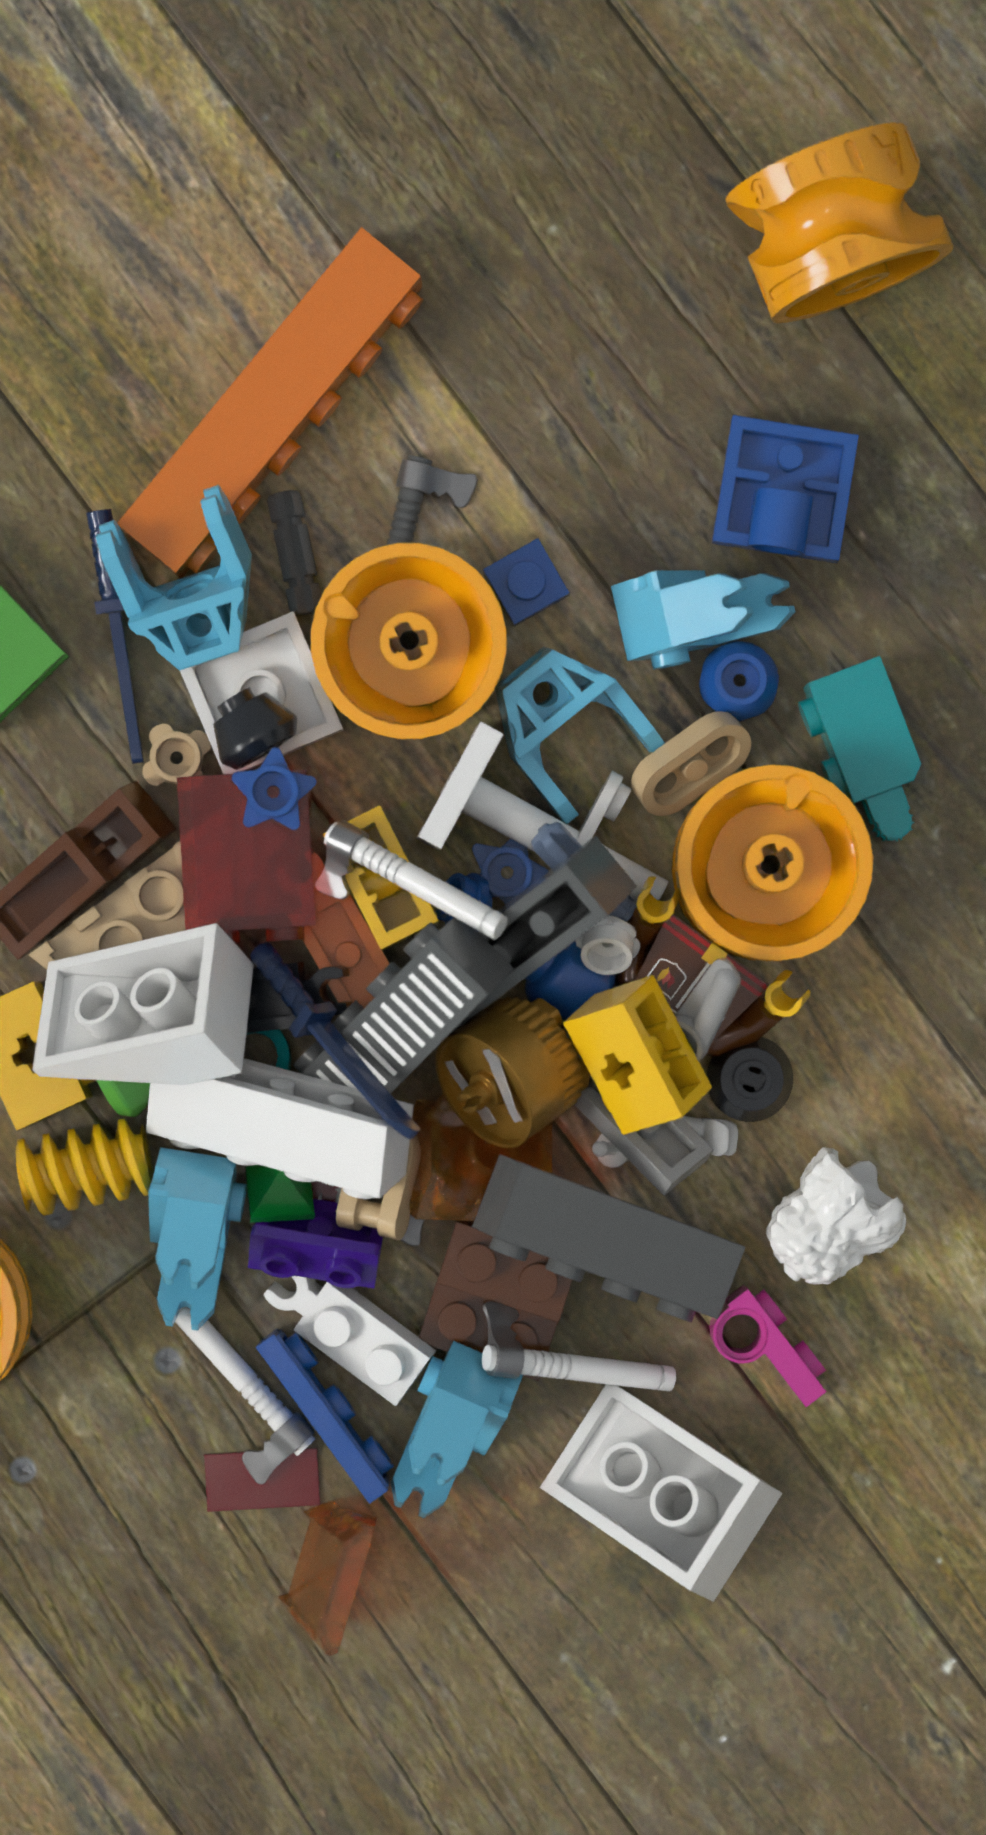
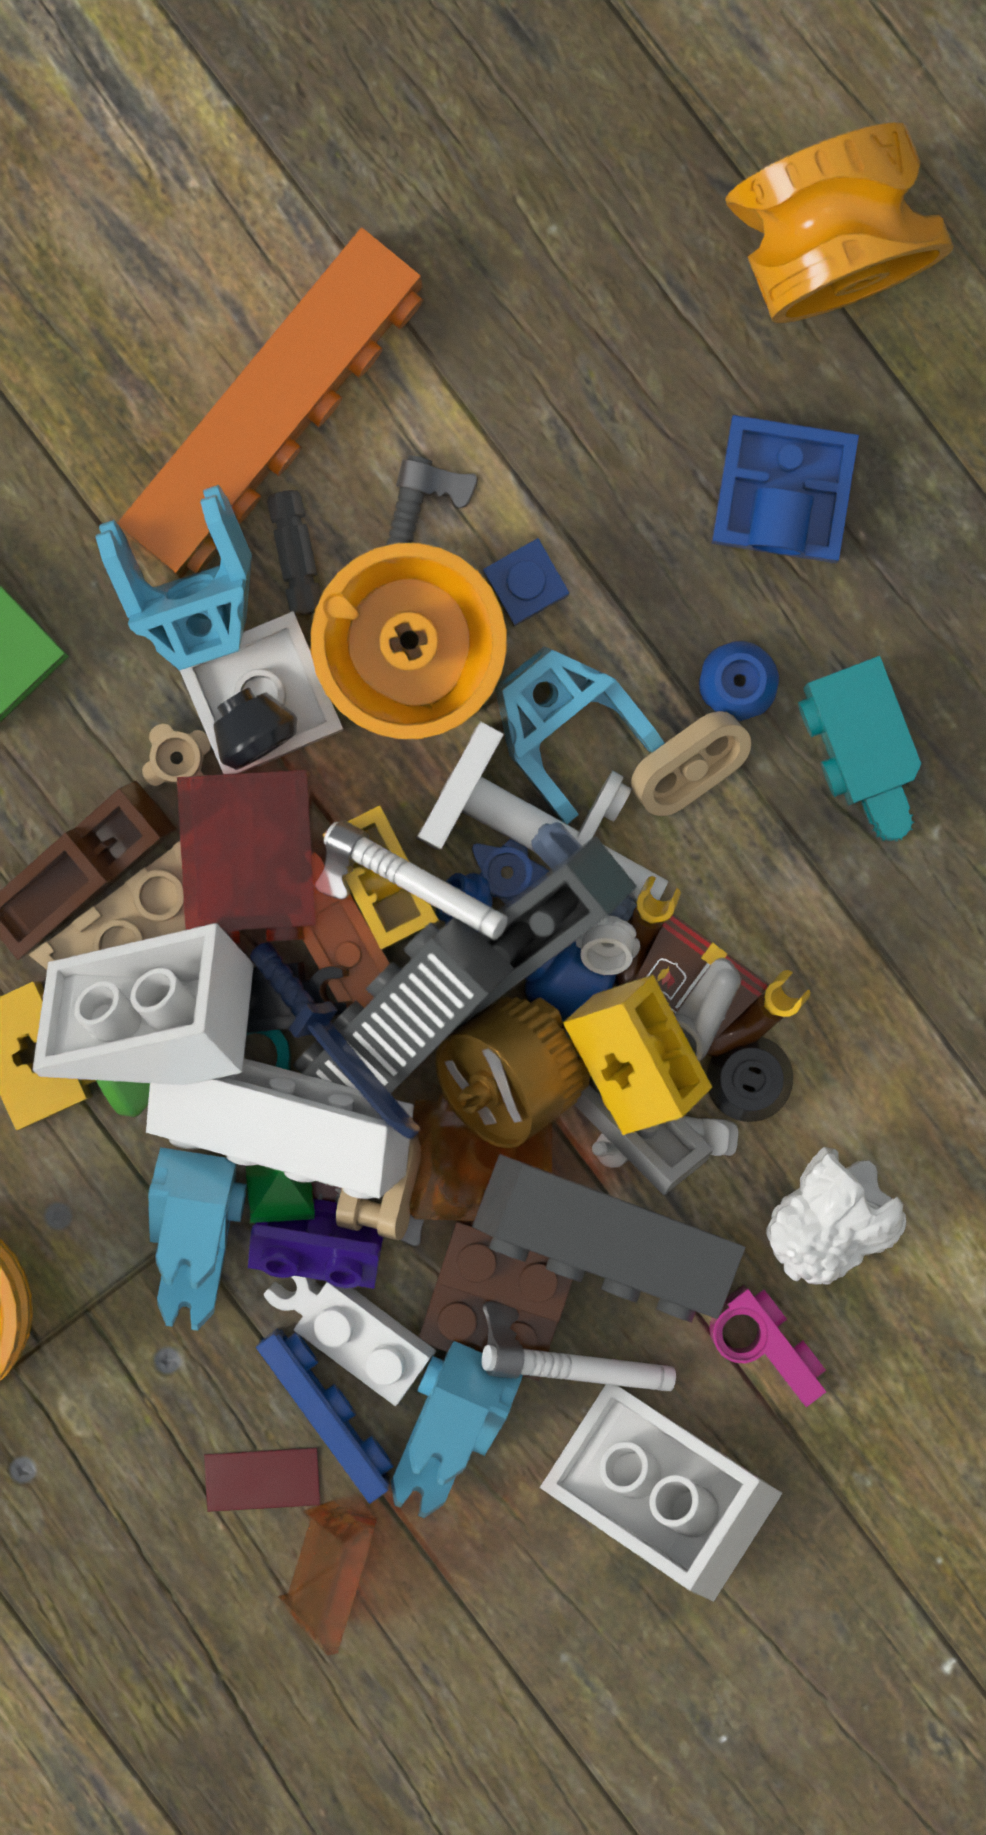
yellow piece [15,1118,154,1216] -> none
dark blue sword [86,509,144,764] -> none
white piece [175,1307,315,1485] -> none
blue plate [231,747,316,830] -> none
medium azure piece [611,570,795,670] -> none
light orange piece [671,765,873,962] -> none

